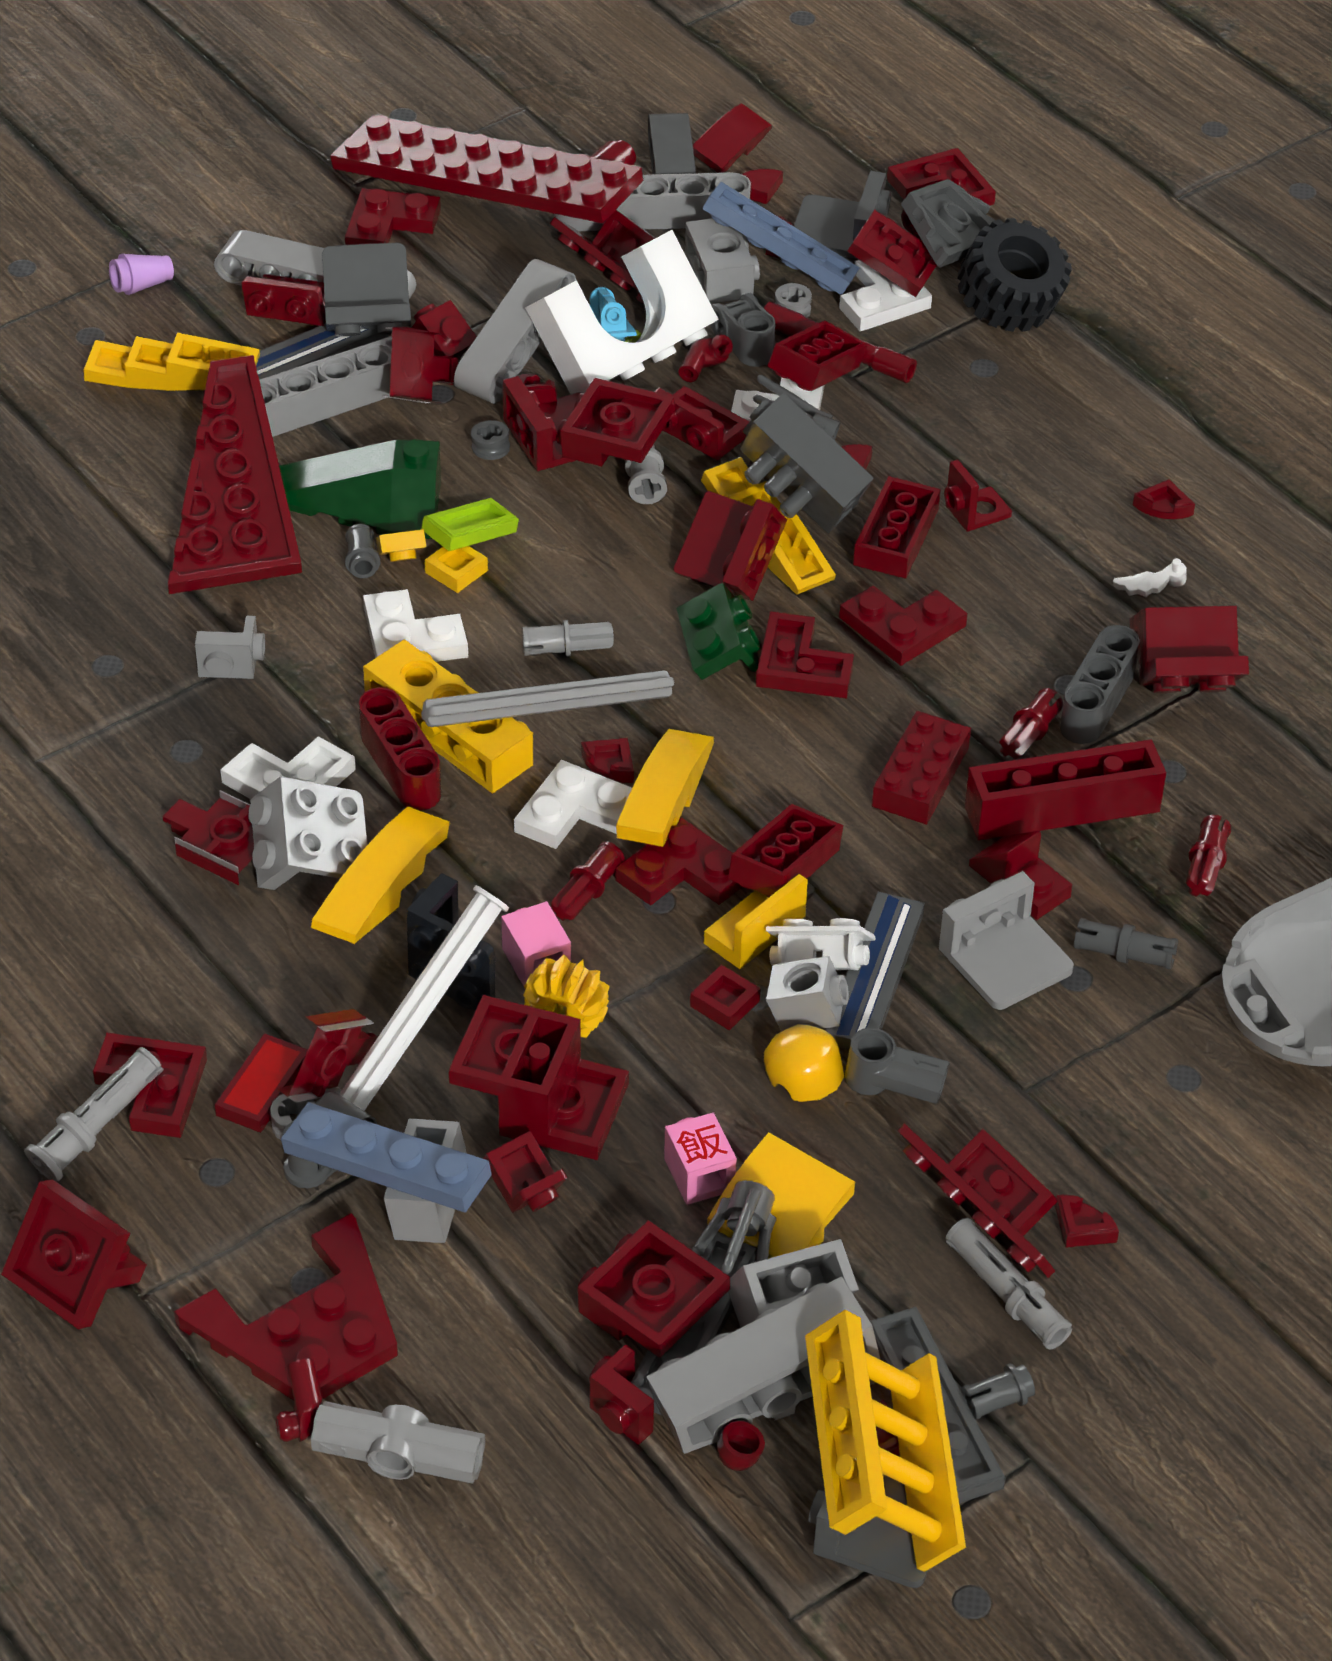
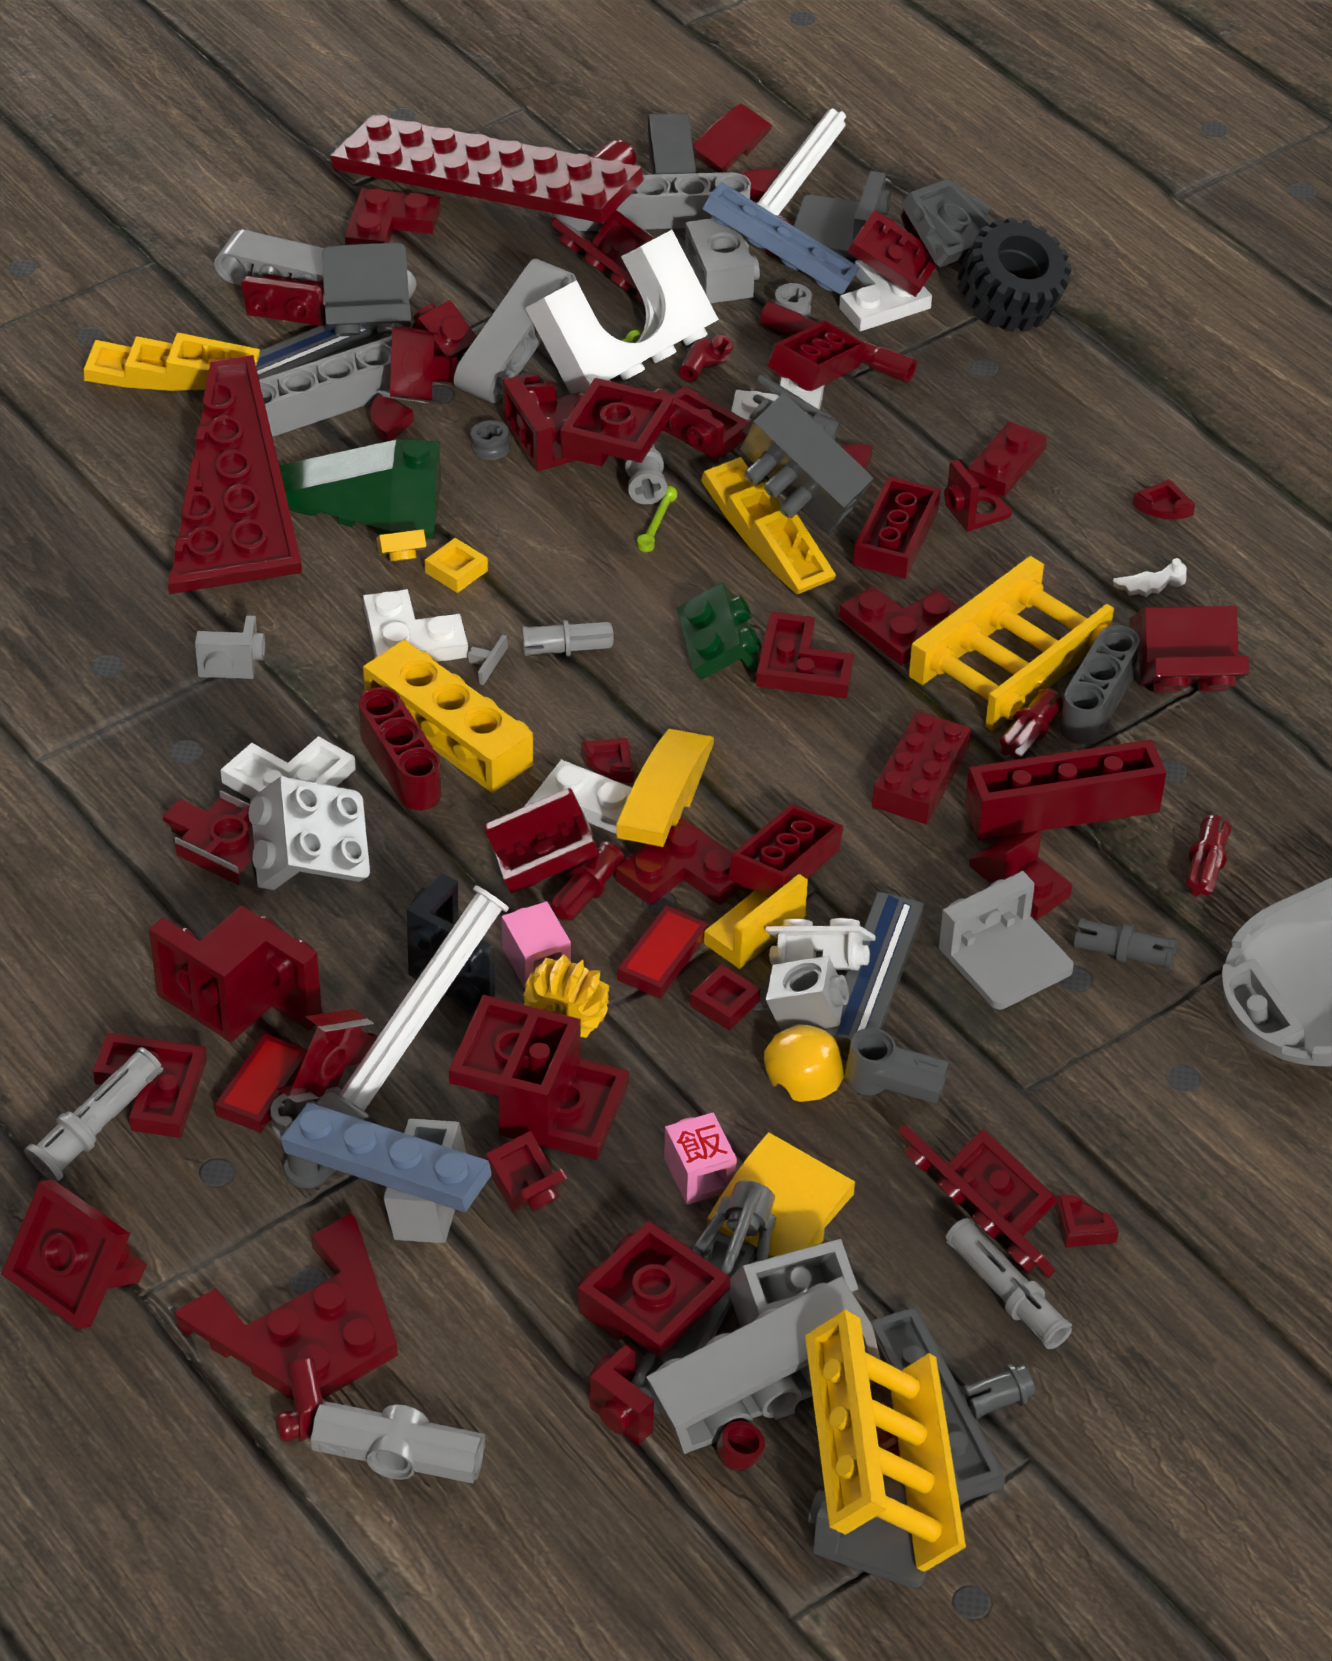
lavender cone [109,254,174,295] -> none
yellow slope [311,806,450,944] -> none
dark grey pin [345,524,381,578] -> none
lime tile [421,498,519,551] -> none
light grey axle [421,670,674,727] -> none
medium azure hinge [589,287,637,341] -> none
dark red bracket [673,491,787,601] -> none
dark grey piece [711,293,775,367] -> none
dark red plate [887,148,996,206] -> none
none -> dark red bracket [149,905,322,1043]
none -> dark red tile [370,394,414,442]
none -> light grey piece [468,634,508,685]
none -> dark red bracket [484,788,600,894]
none -> tile [617,905,709,999]
none -> lime hinge [637,486,678,552]
none -> white axle [757,108,846,215]
none -> yellow fence [909,556,1114,731]
none -> dark red plate [968,421,1047,497]

